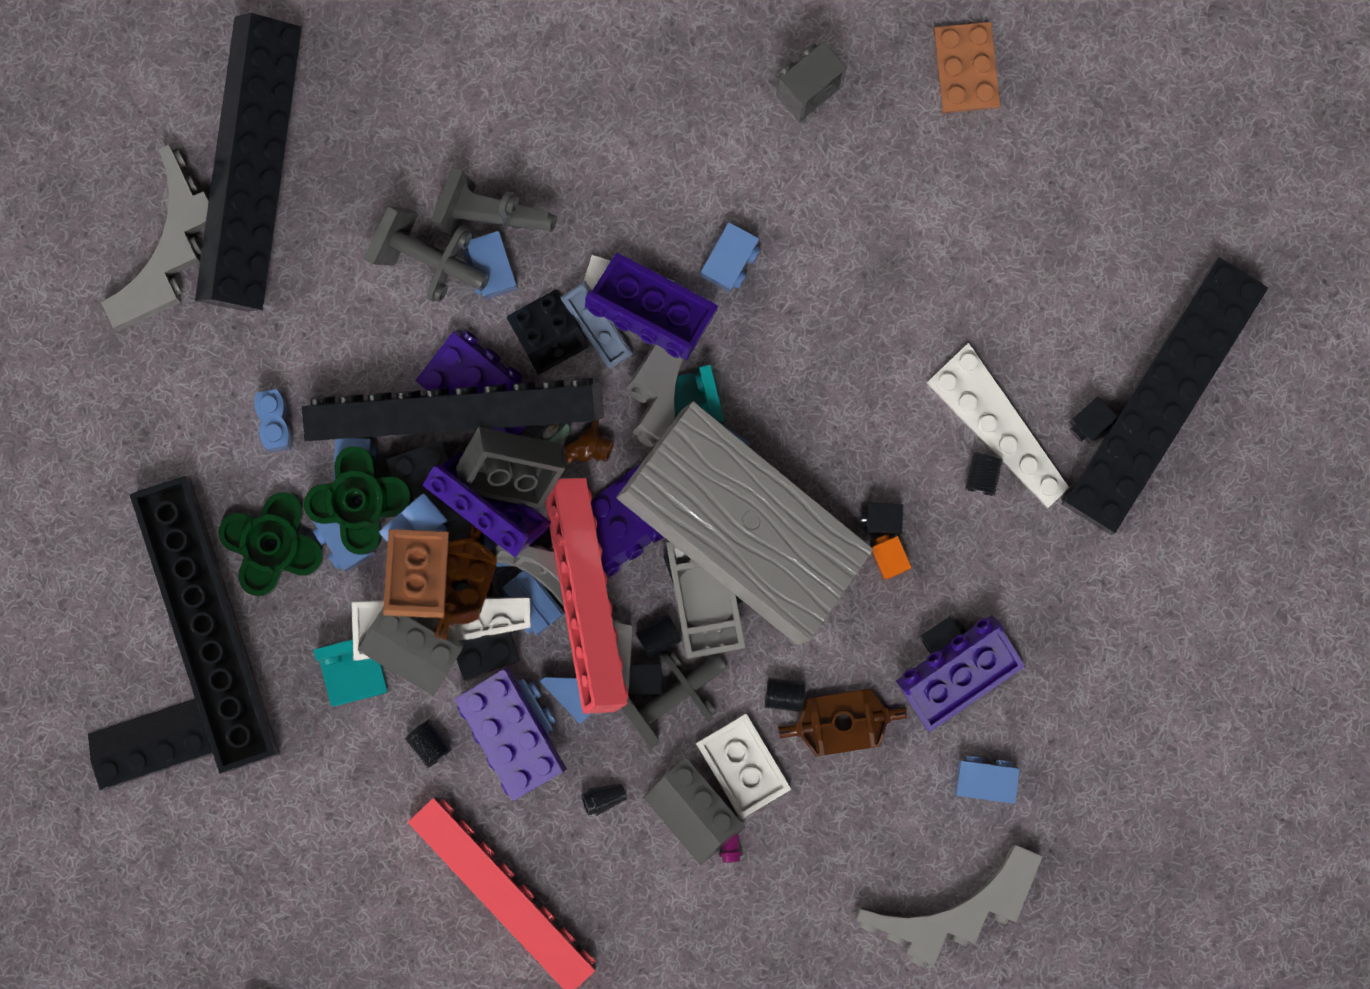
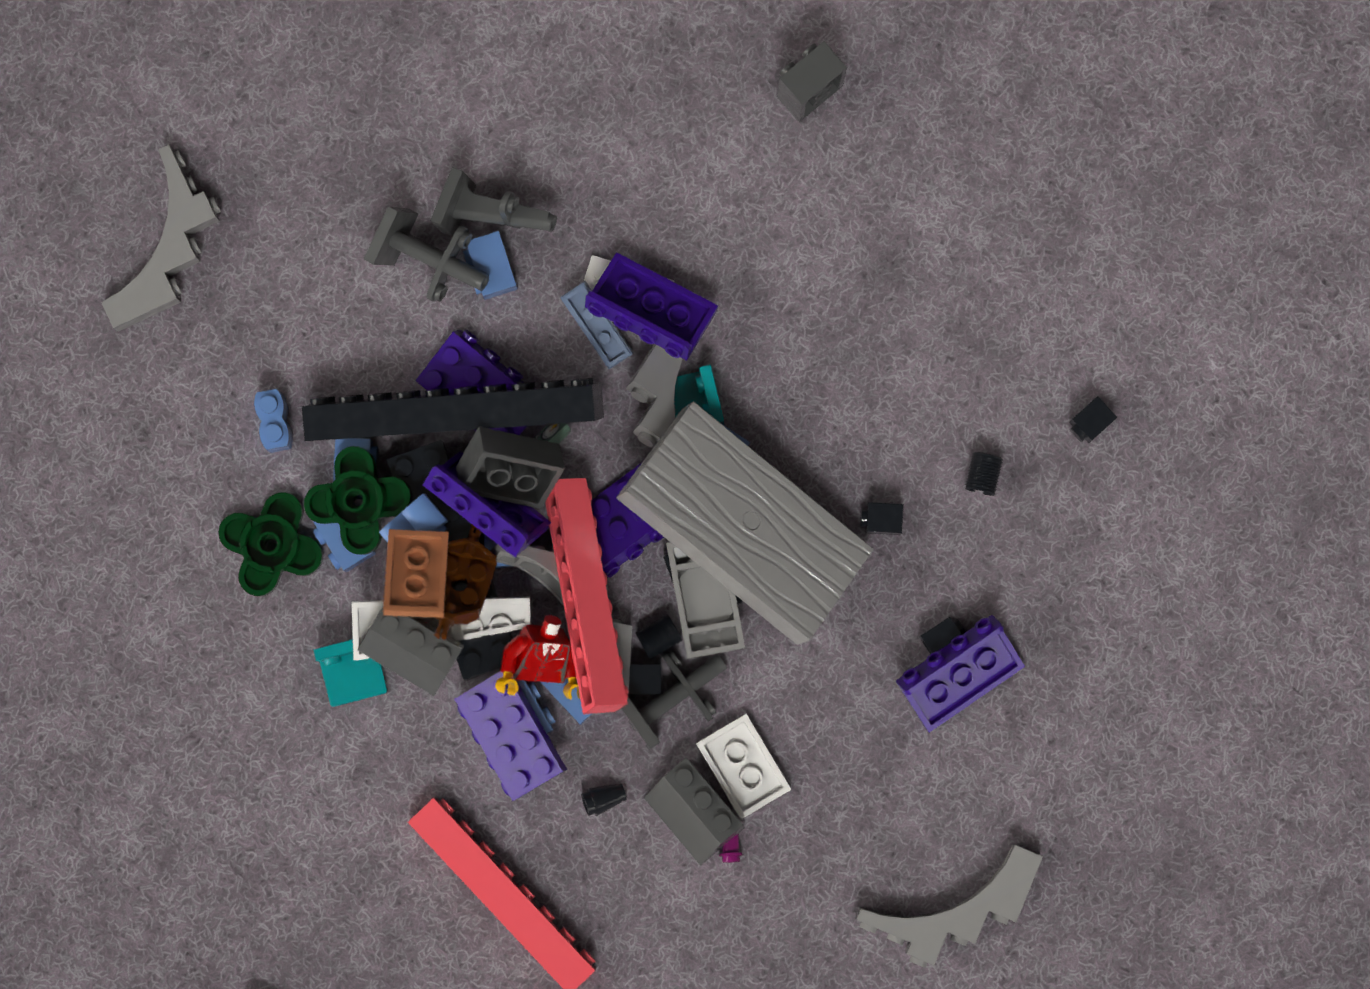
black slope [88,699,213,790] -> none
black brick [129,476,280,774] -> none
black brick [195,13,302,312] -> none
black piece [405,720,452,768] -> none
medium blue brick [500,571,565,636] -> none
black bracket [507,290,588,375] -> none
reddish brown animal [564,420,614,464] -> none
medium blue brick [701,222,761,293] -> none
black piece [765,678,806,713] -> none
reddish brown plate [778,689,907,757] -> none
orange brick [871,534,912,581] -> none
white wing [926,343,1069,508] -> none
nougat plate [934,22,1000,114] -> none
medium blue brick [954,756,1020,804] -> none
black brick [1062,257,1269,535] -> none
none -> red torso [495,615,580,700]

